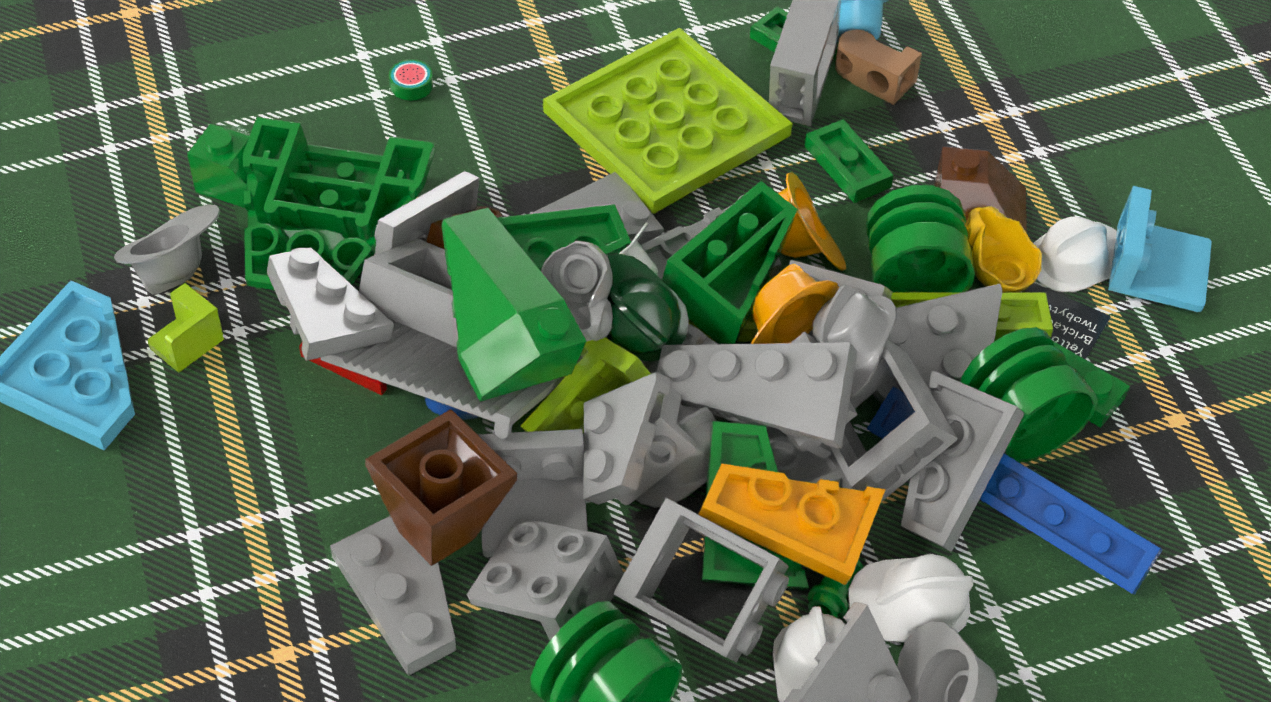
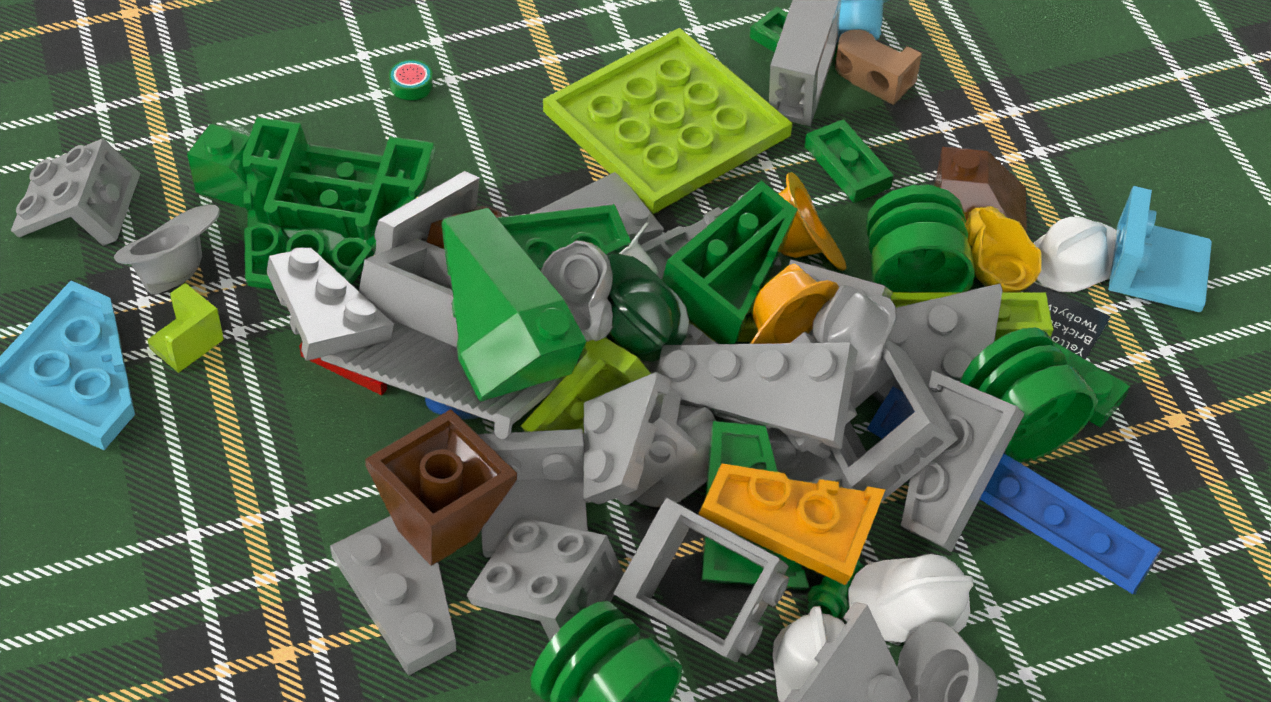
none -> light grey bracket [11,138,141,246]

